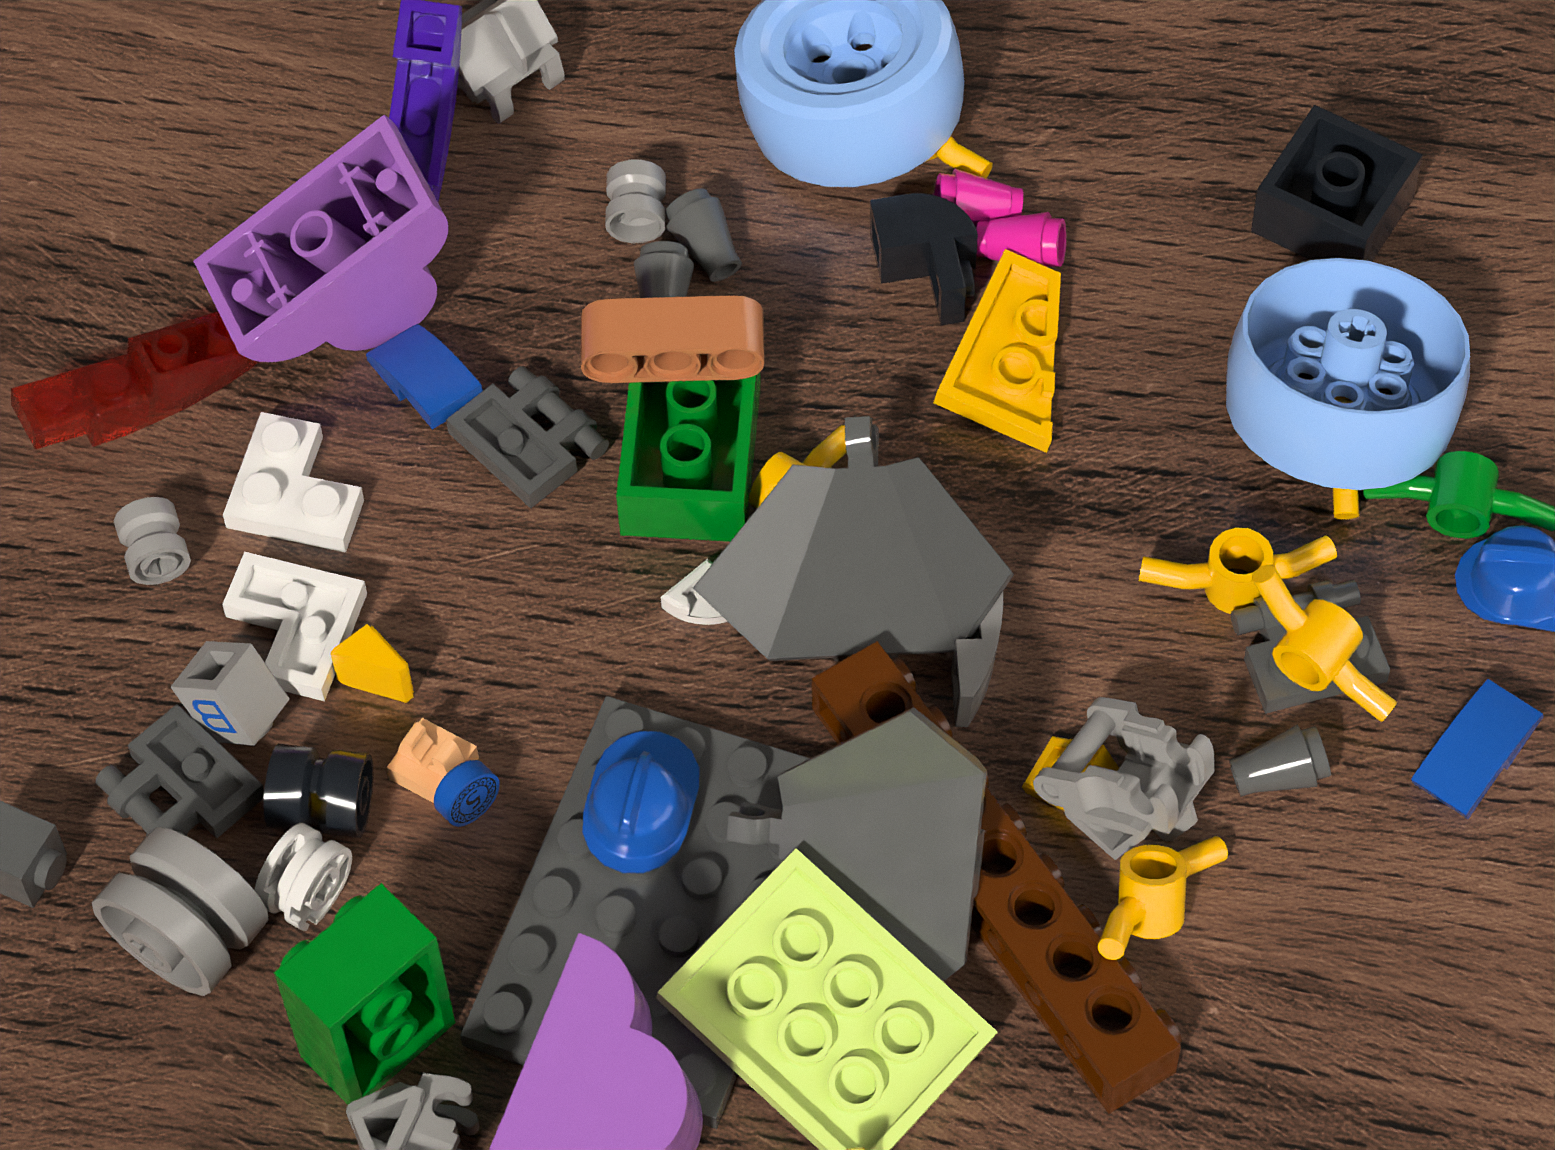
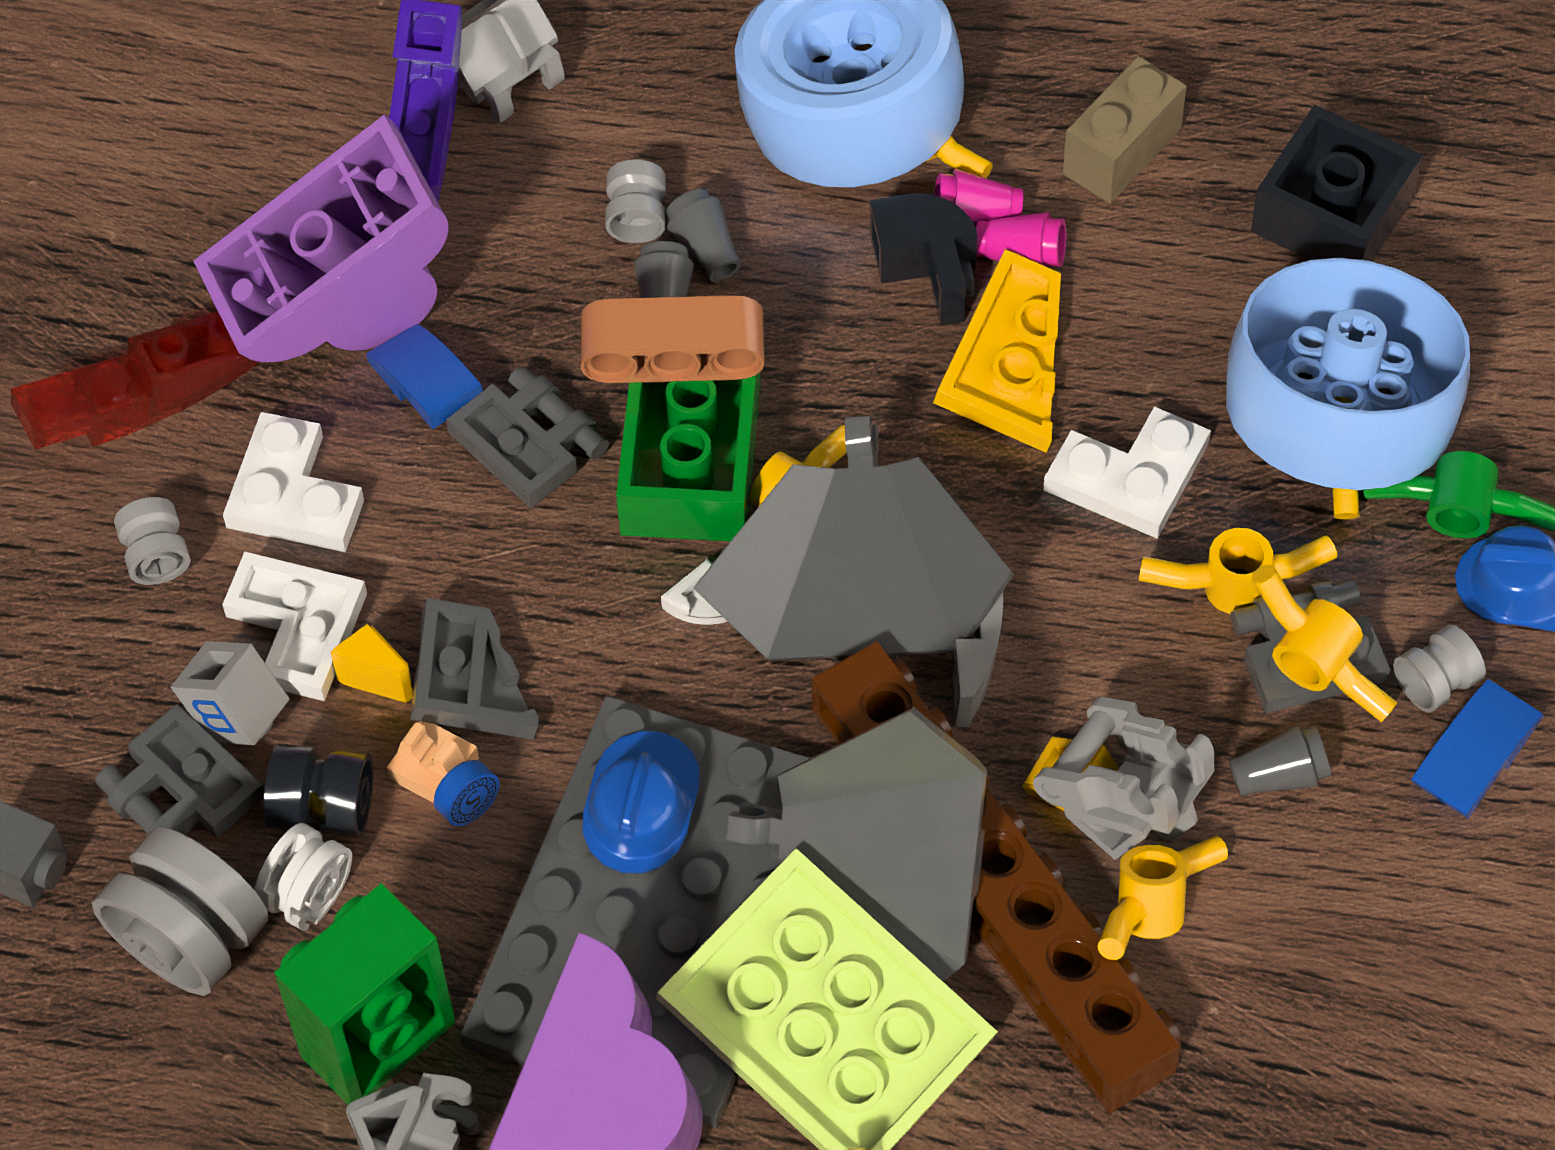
none -> dark grey wing [410,598,539,740]
none -> white plate [1043,407,1211,539]
none -> dark tan brick [1063,56,1187,204]
none -> light grey wheel [1393,624,1486,713]

